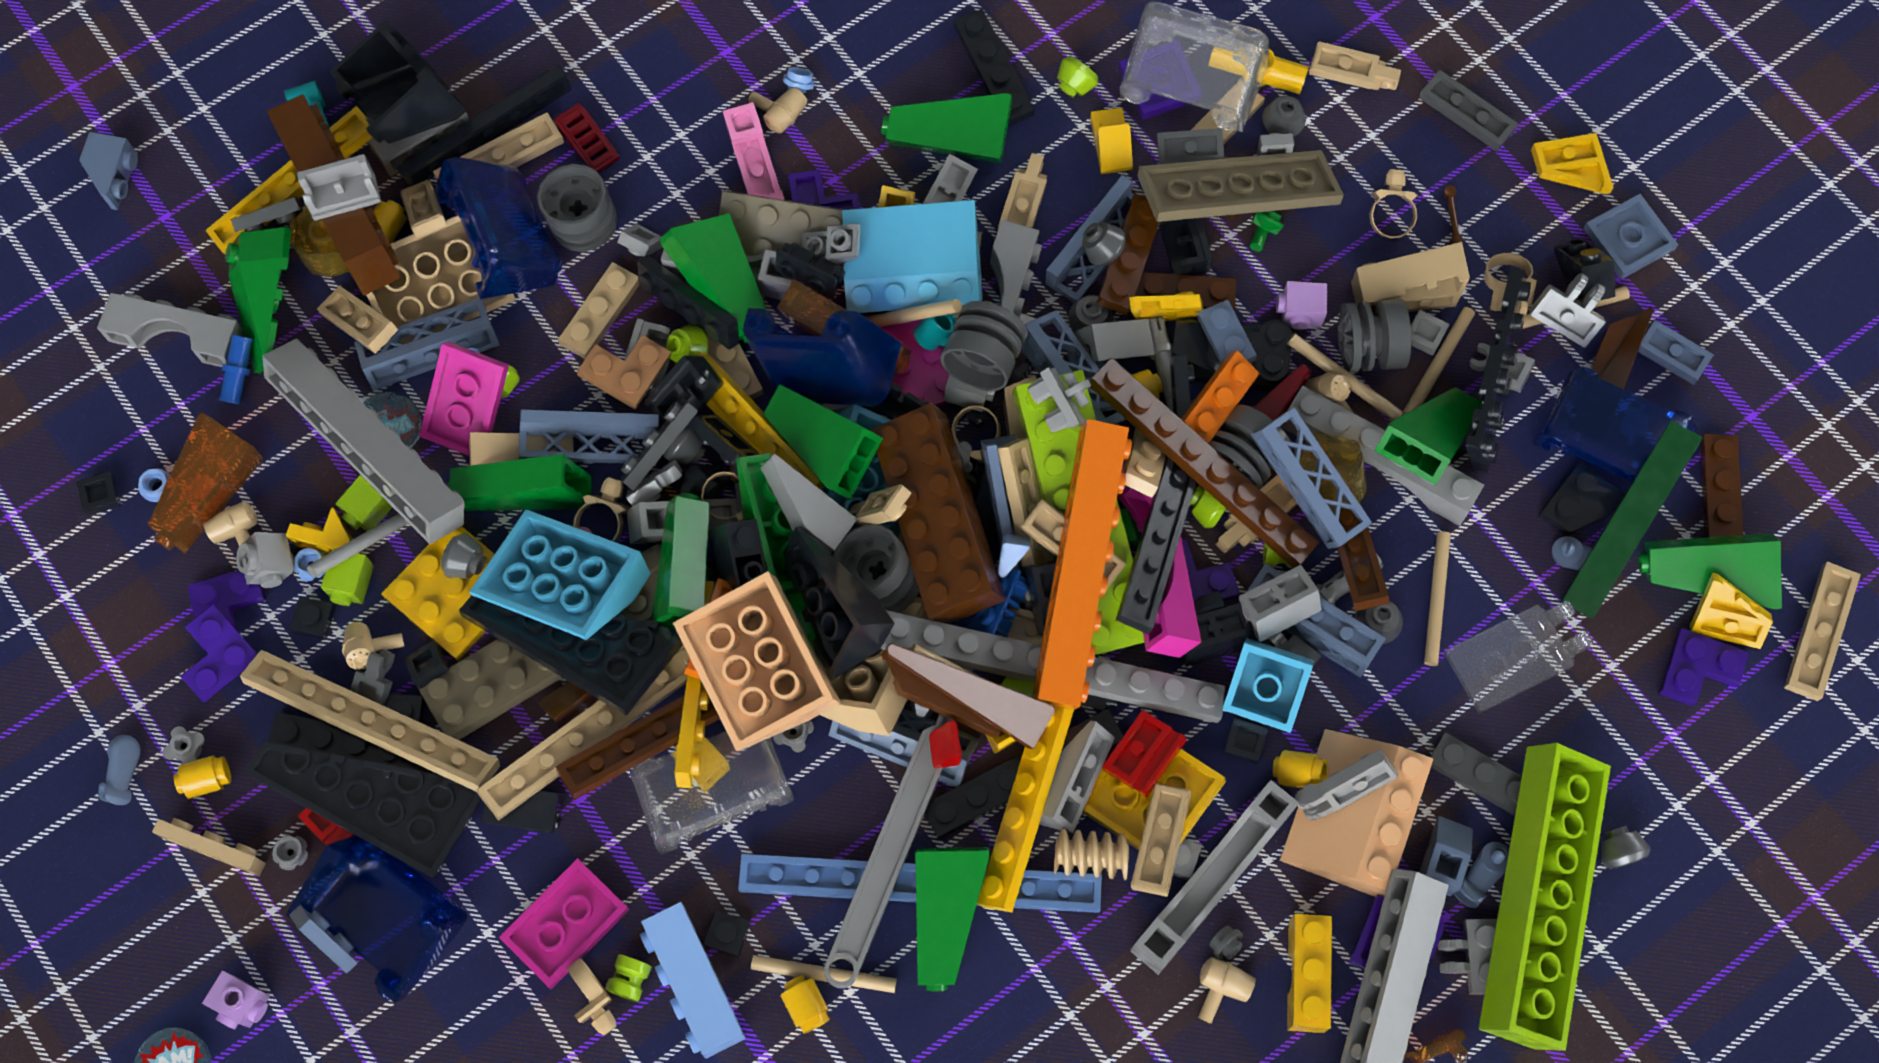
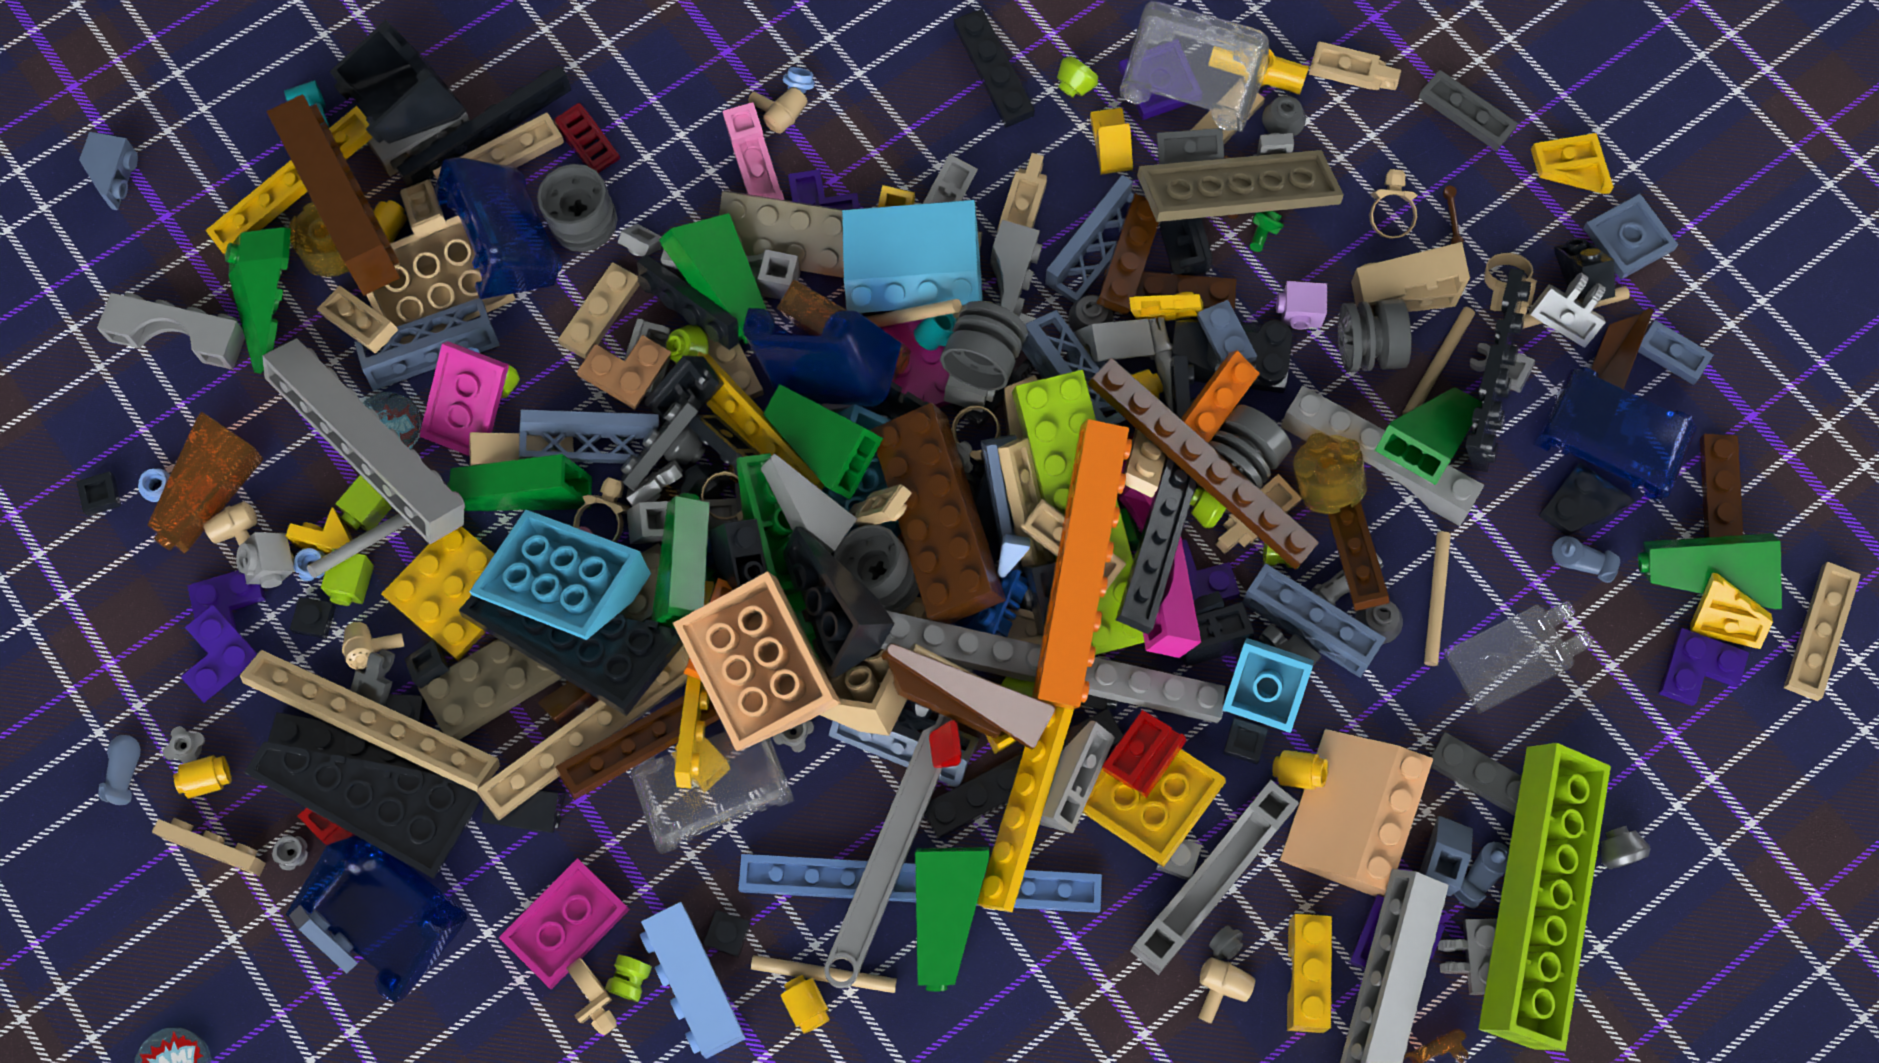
lavender brick [202,970,270,1030] -> none
blue pin [219,335,253,405] -> none
dark grey plate [230,197,302,232] -> none
light grey hinge [297,154,381,221] -> none
dark grey cone [441,533,486,579] -> none
black hinge [775,243,846,299] -> none
light grey slope [802,224,861,265] -> none
green slope [881,93,1013,164] -> none
light grey hips [1028,367,1091,432] -> none
tan piece [1054,829,1129,880] -> none
dark grey cone [1082,222,1125,265] -> none
tan tile [1131,783,1192,897] -> none
light grey hinge [1239,565,1322,642] -> none
sand blue fence [1251,407,1372,549] -> none
dark red slope [1253,364,1312,421] -> none
tan bar [1287,333,1403,421] -> none
light grey hinge [1294,749,1398,821] -> none
tan piece [1305,373,1353,413] -> none
light grey plate [1411,310,1450,356] -> none
dark green tile [1561,420,1703,619] -> none

